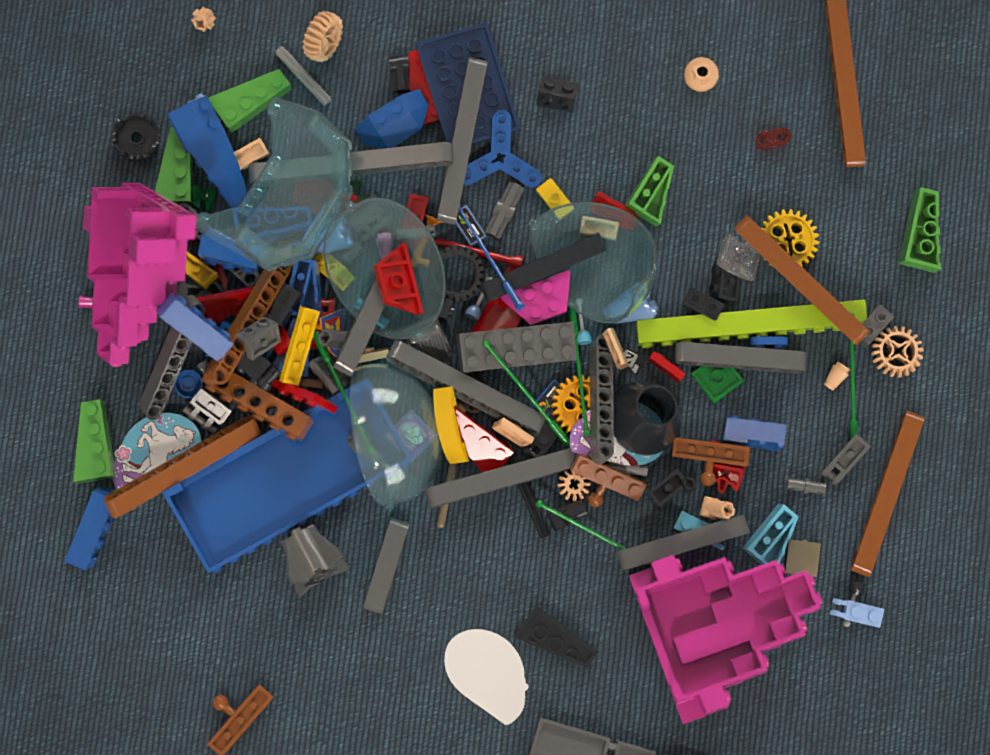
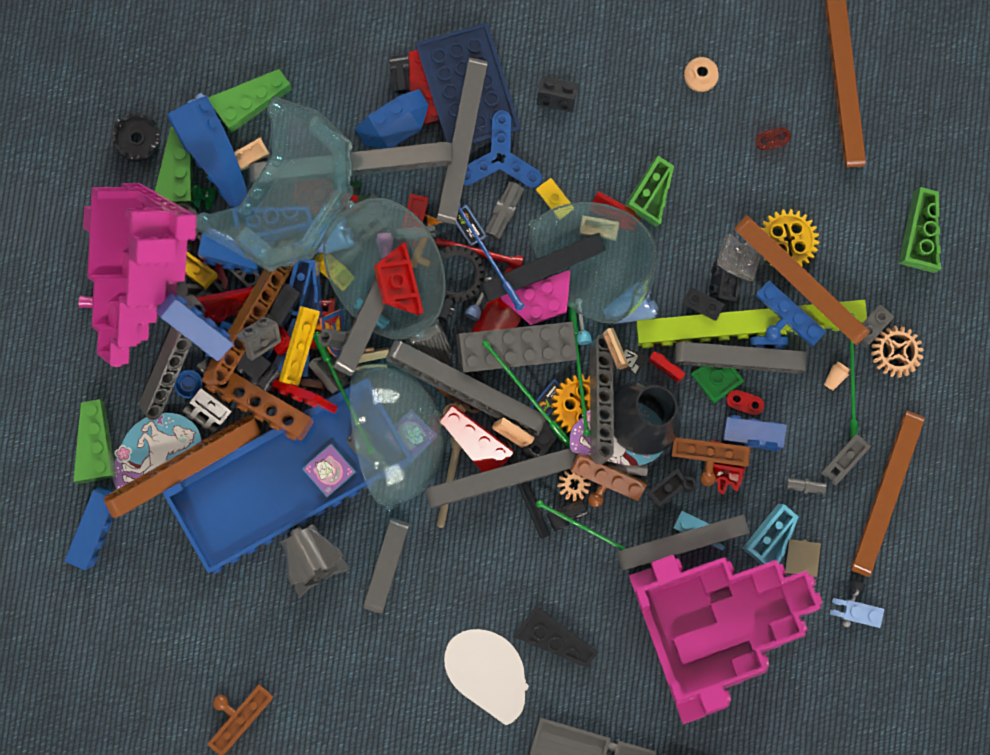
light nougat gear [191,7,216,32] -> none
light grey axle [276,46,331,106] -> none
light nougat gear [303,11,343,62] -> none
yellow slope [433,386,469,464] -> none
light nougat piece [699,496,735,520] -> none
none -> tile [302,444,357,498]
none -> red plate [726,390,764,416]
none -> blue plate [755,281,826,347]

